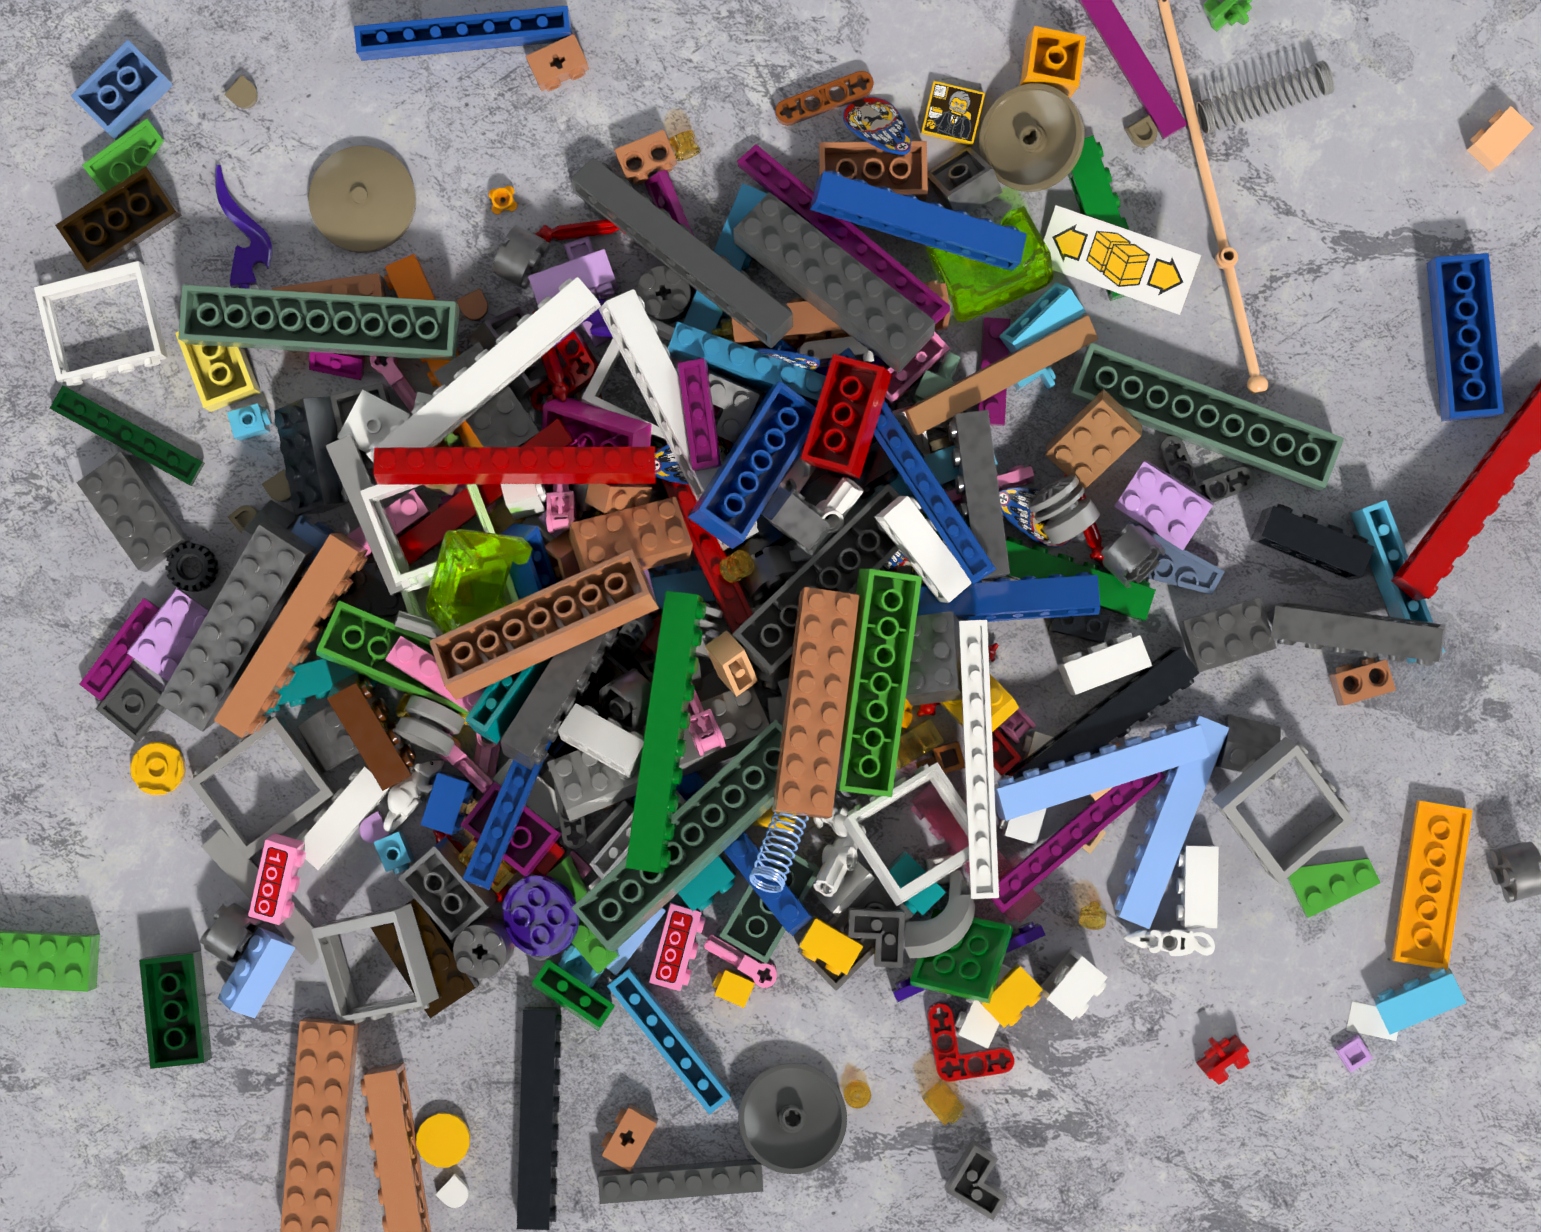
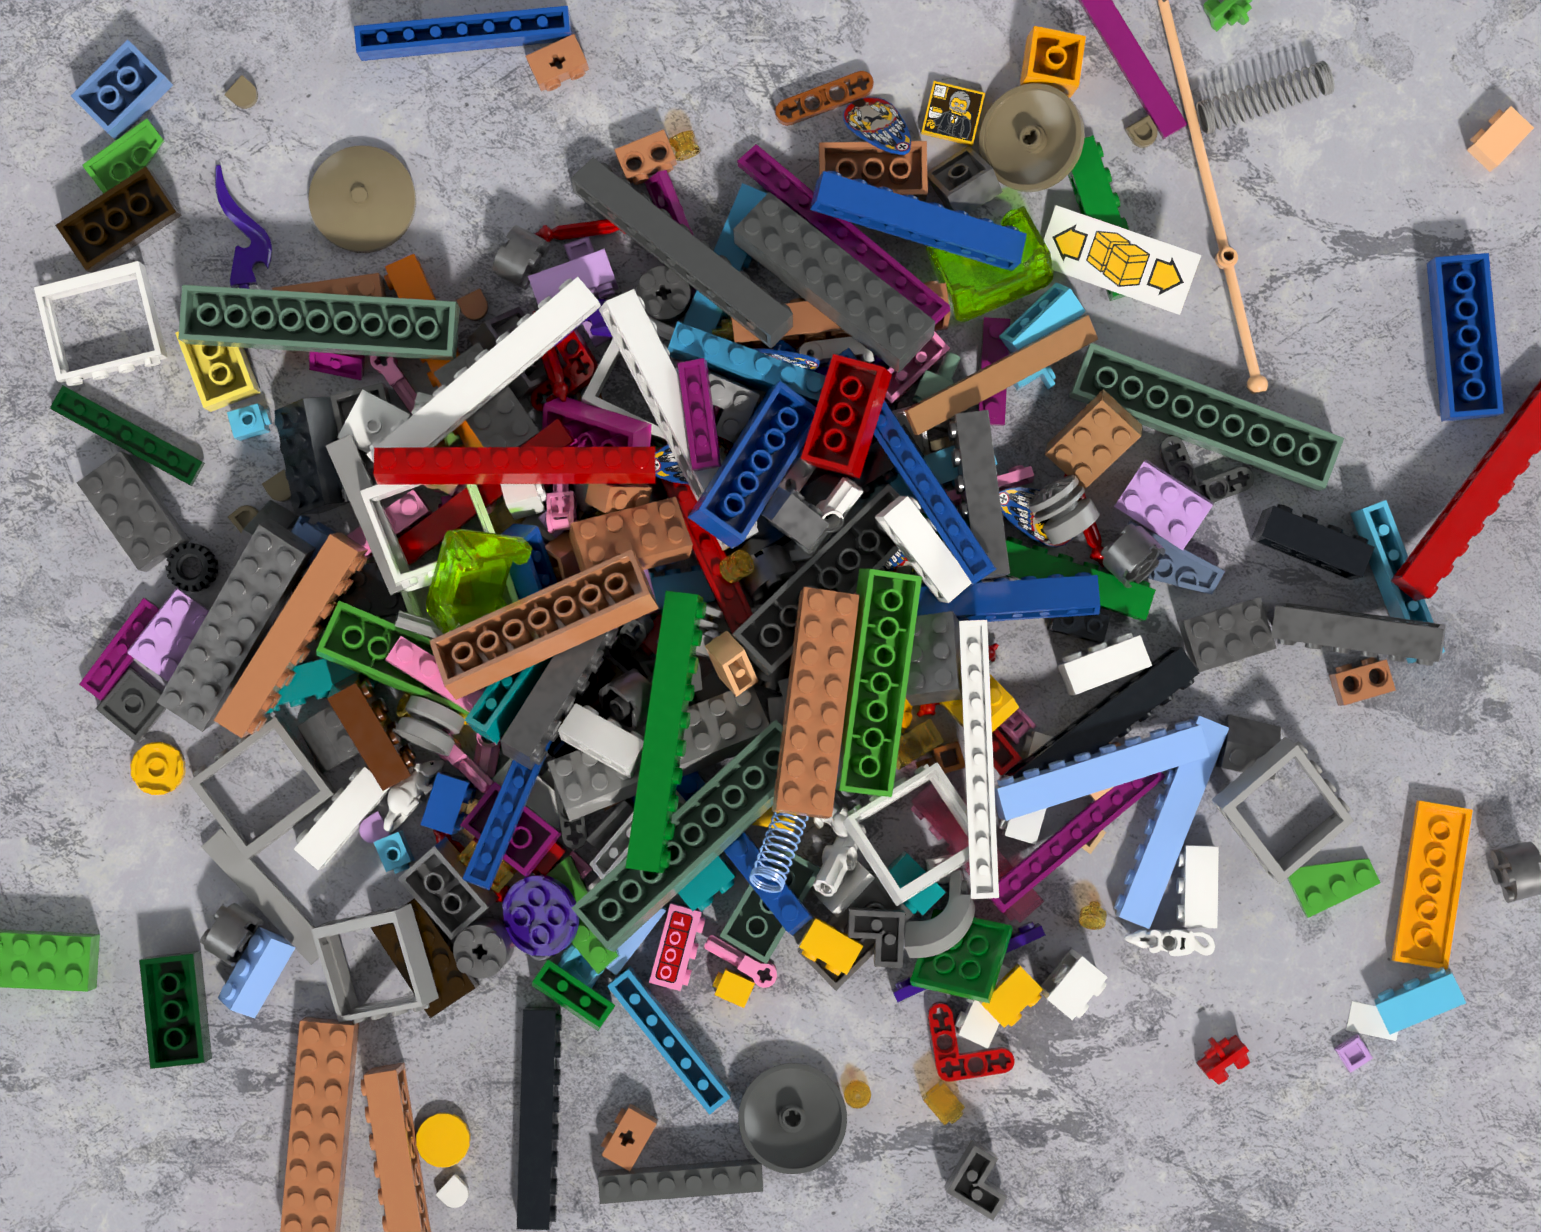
bright pink brick [248,833,306,925] -> none
light orange plate [488,186,518,215] -> none
bright pink connector [687,682,726,756] -> none

